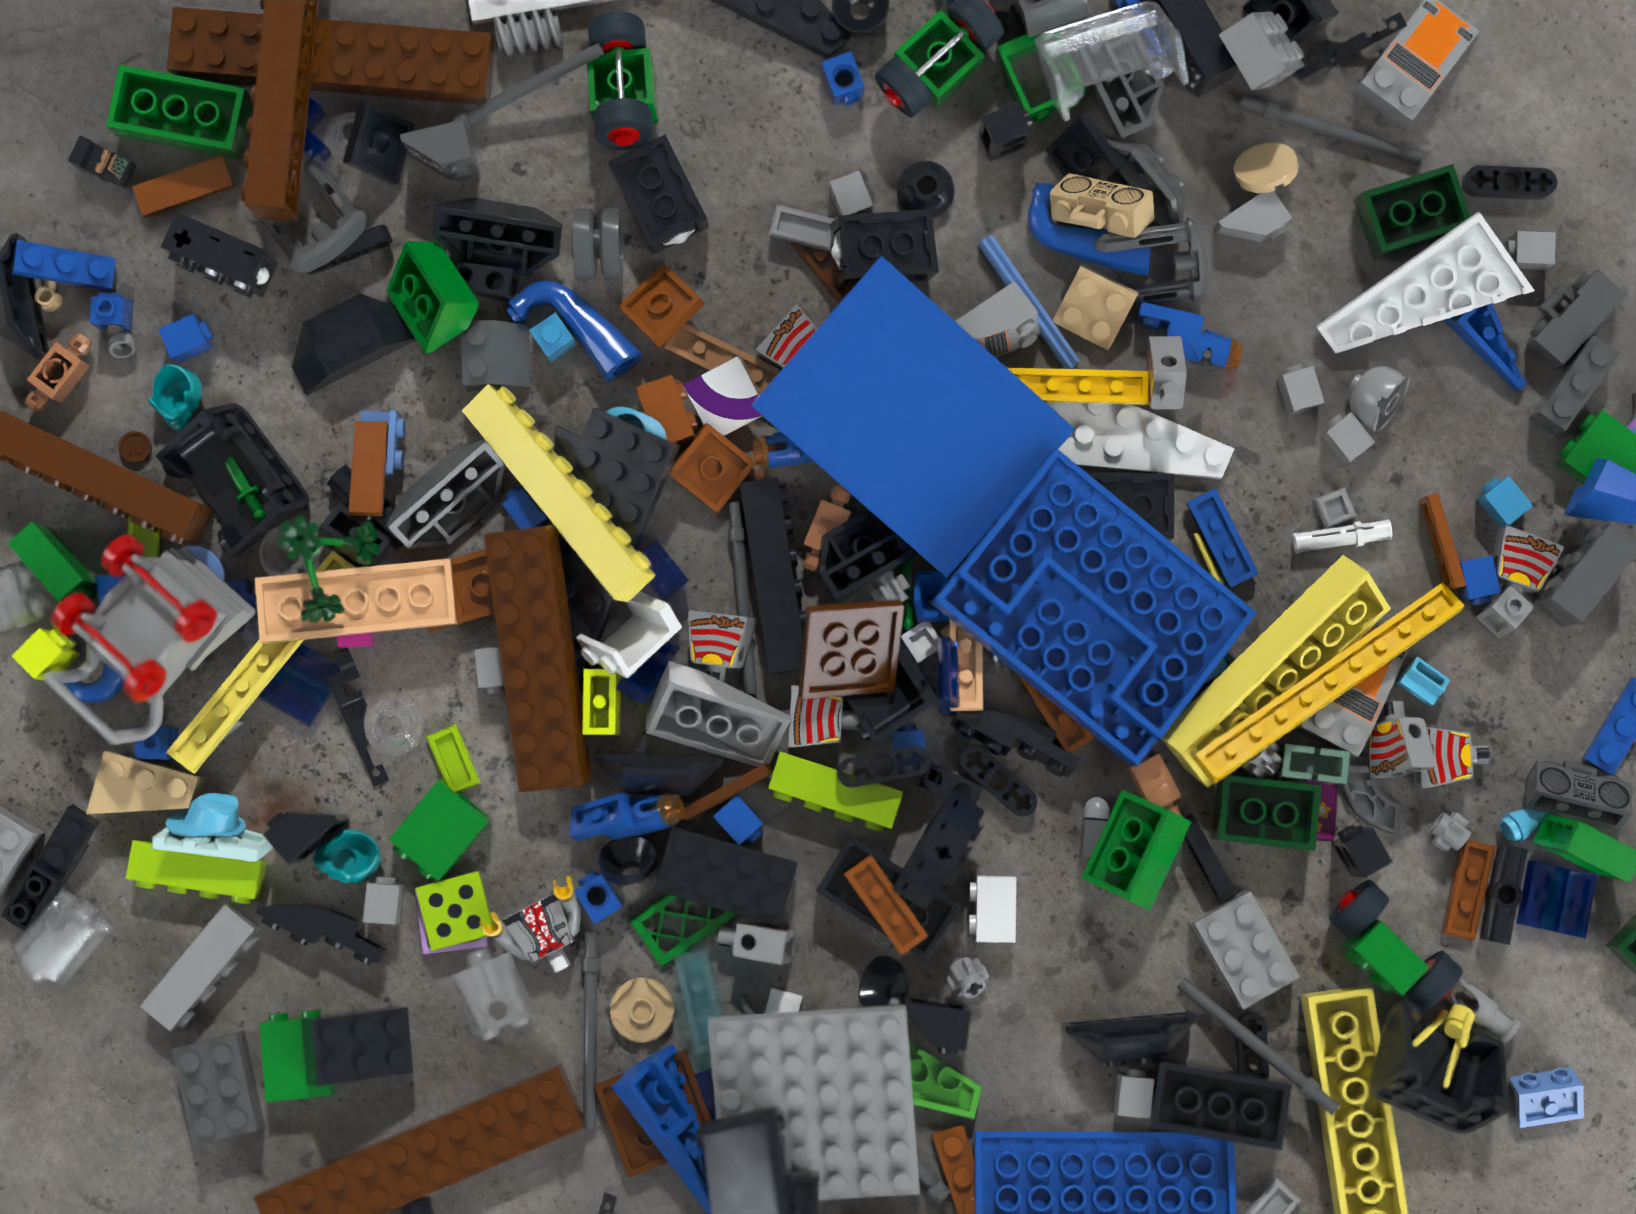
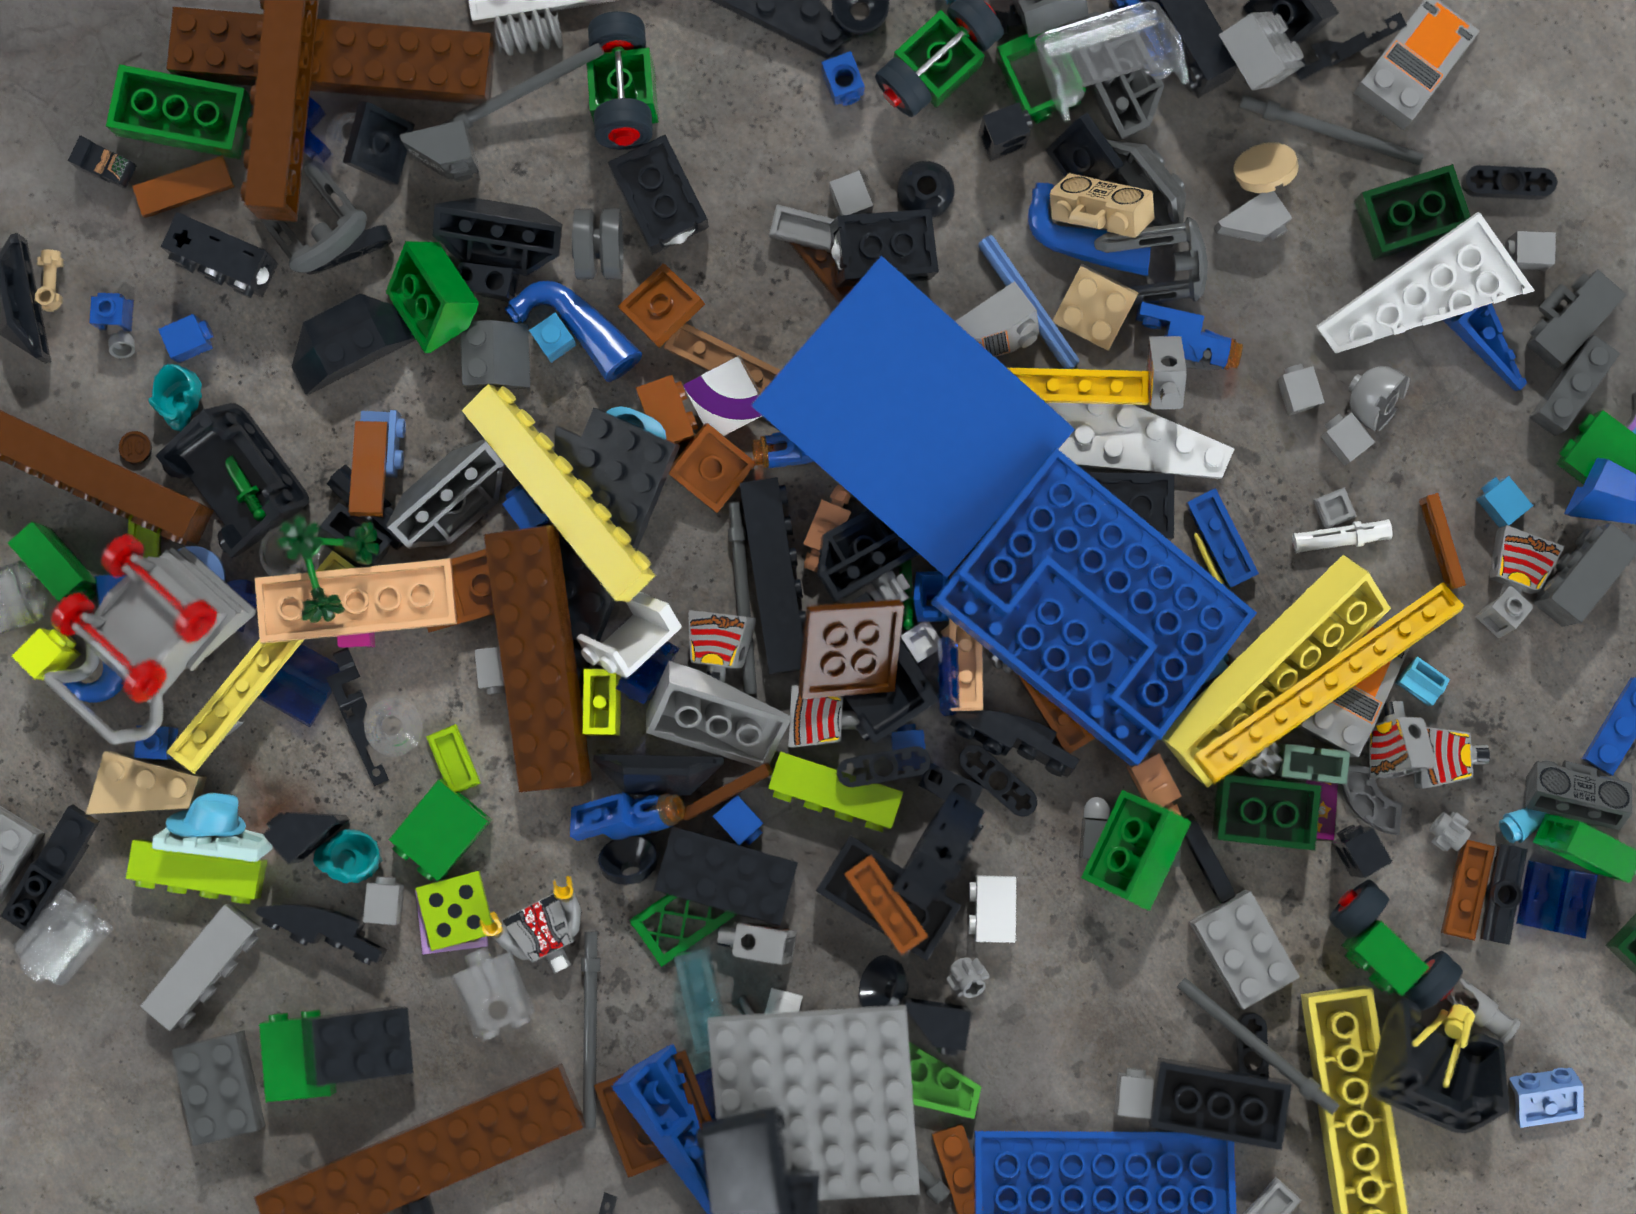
blue plate [12,240,116,292] -> none
nougat piece [25,333,92,413] -> none
blue brick [574,871,624,924] -> none
tan tile [610,977,675,1043] -> none
clear blue brick [642,541,689,601] -> none
torso [756,305,817,370] -> none
black wedge [1062,1011,1196,1067] -> none
blue brick [1458,555,1501,606] -> none

